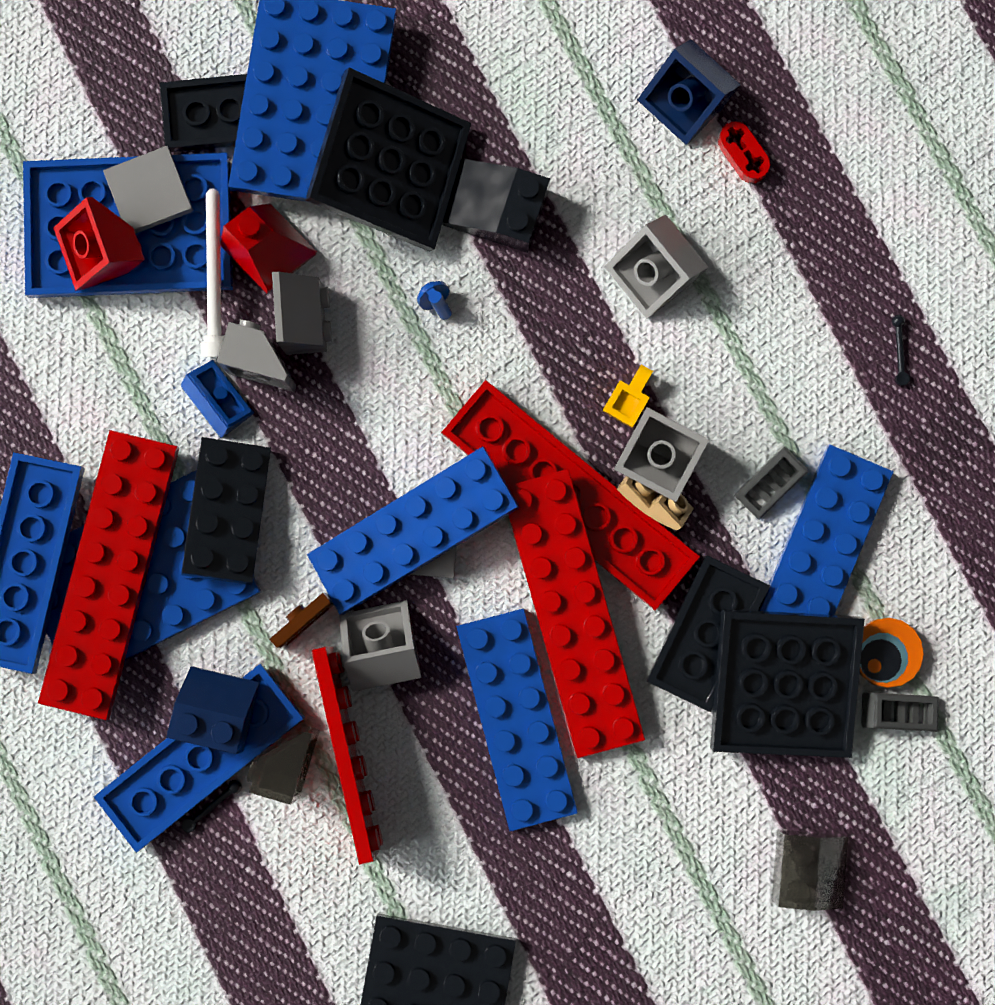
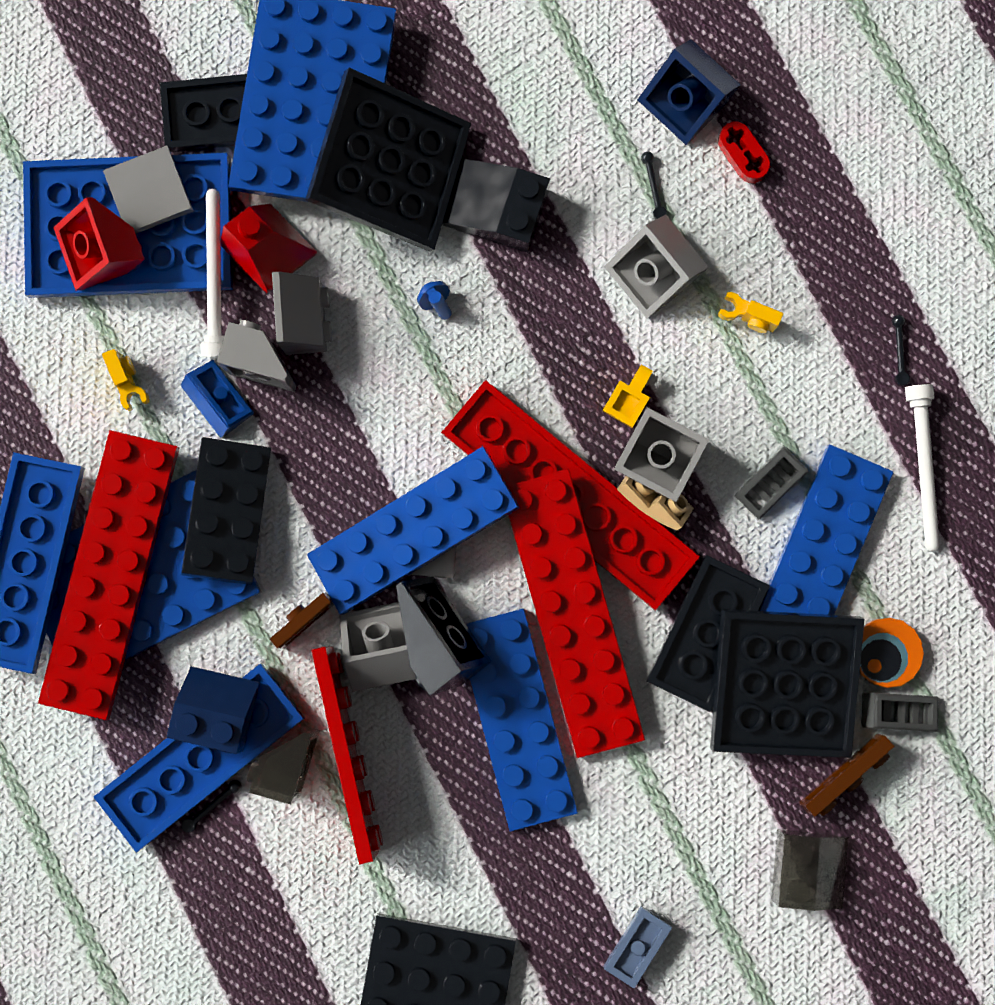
none -> yellow plate [102,349,149,411]
none -> black slope [396,576,491,696]
none -> sand blue plate [603,906,672,988]
none -> black hinge [641,151,667,220]
none -> yellow plate [718,292,783,333]
none -> reddish brown plate [799,734,895,817]
none -> white piece [905,384,940,551]

